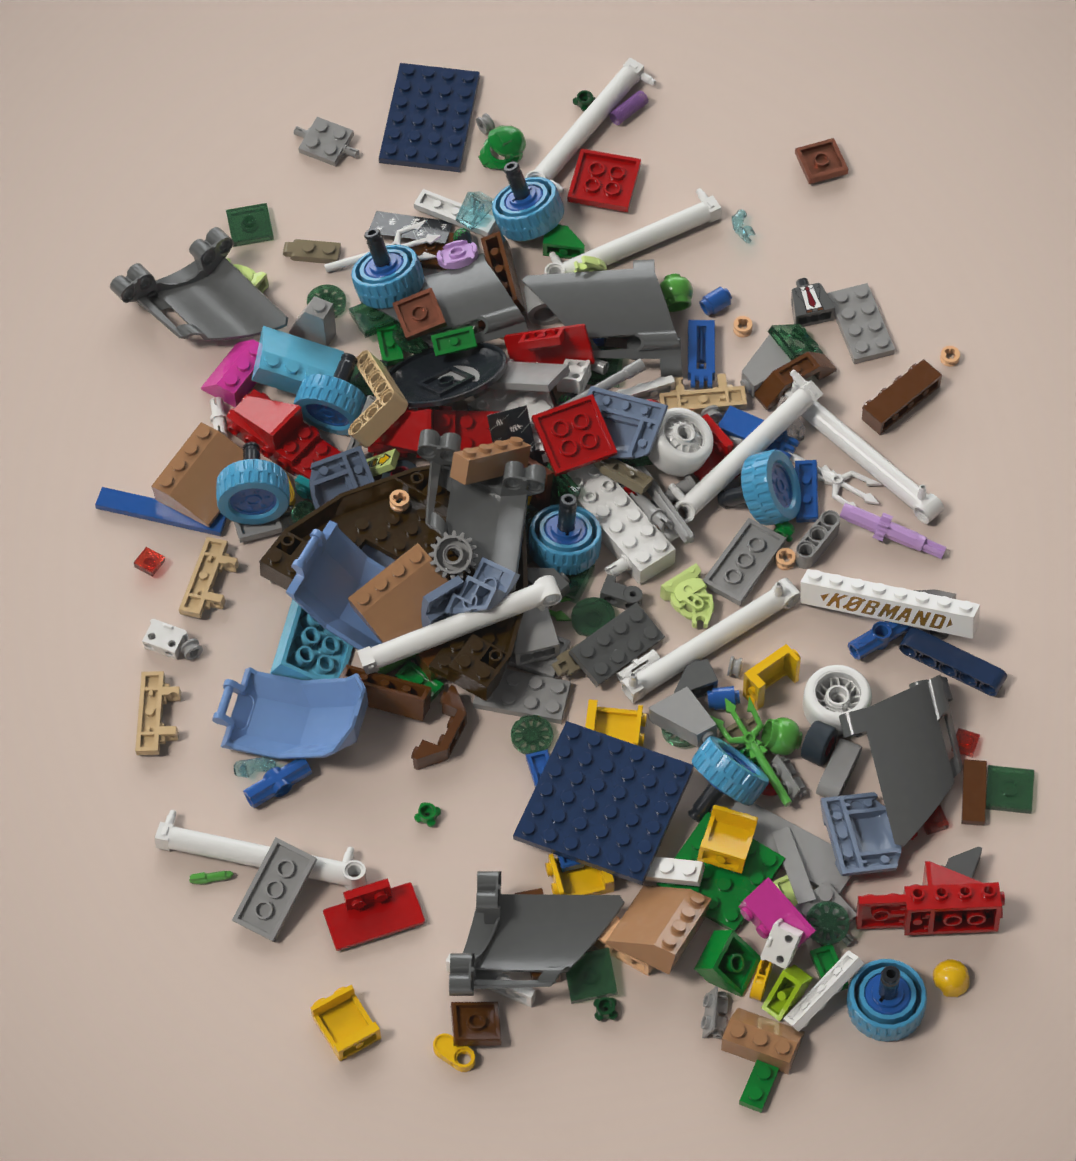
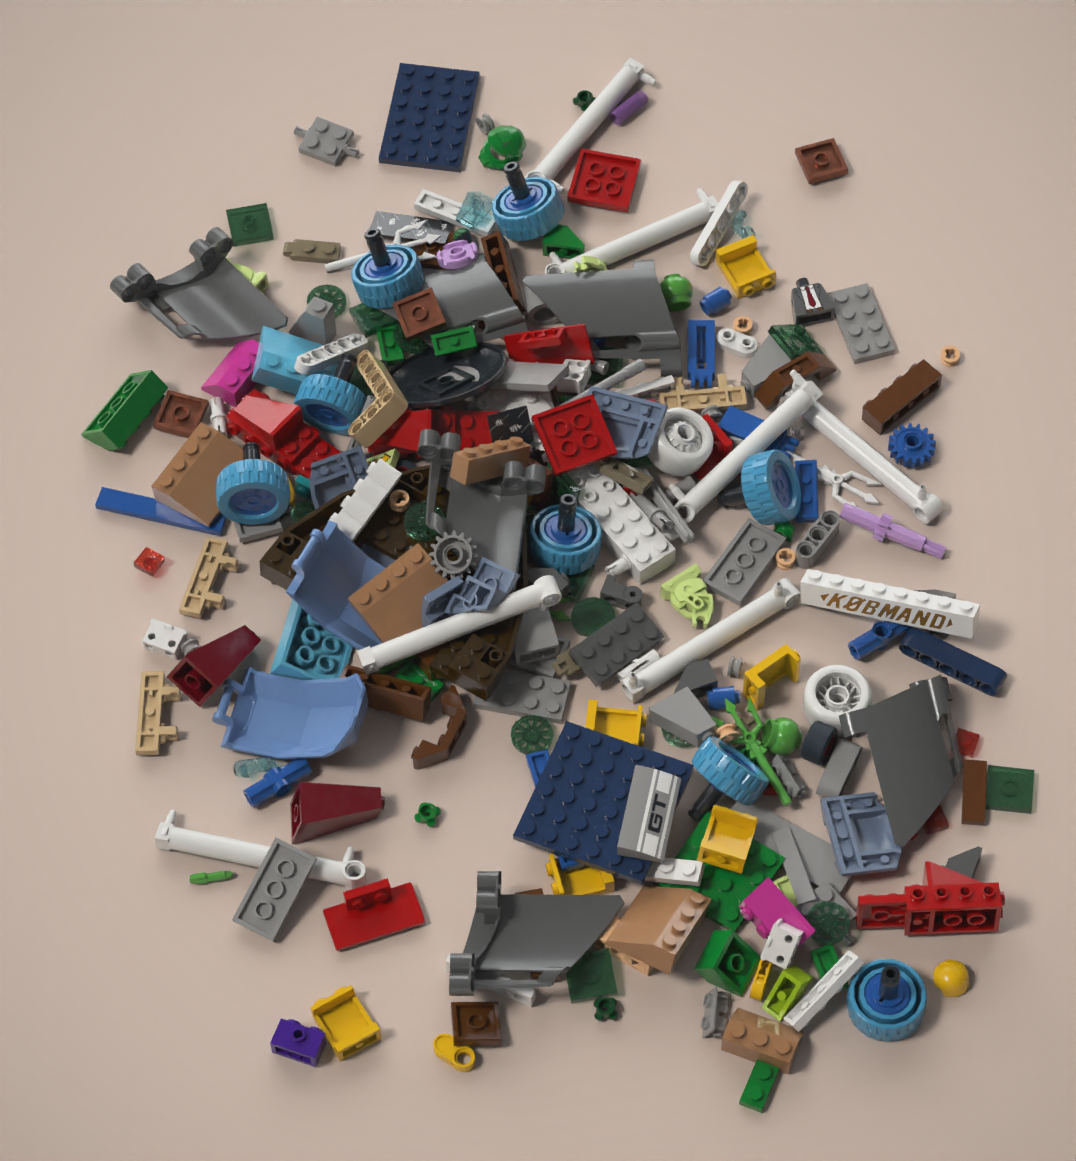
none -> green slope [81,370,168,451]
none -> copper plate [153,390,209,438]
none -> dark red slope [167,625,261,707]
none -> dark purple brick [270,1018,327,1067]
none -> dark red slope [290,782,385,844]
none -> white beam [294,333,368,375]
none -> white brick [328,458,402,542]
none -> clear green wheel [404,502,445,541]
none -> light grey slope [617,765,681,863]
none -> white beam [690,180,748,266]
none -> yellow panel [715,235,776,299]
none -> white plate [716,328,757,358]
none -> light nougat bush [716,723,739,743]
none -> blue gear [888,423,936,469]

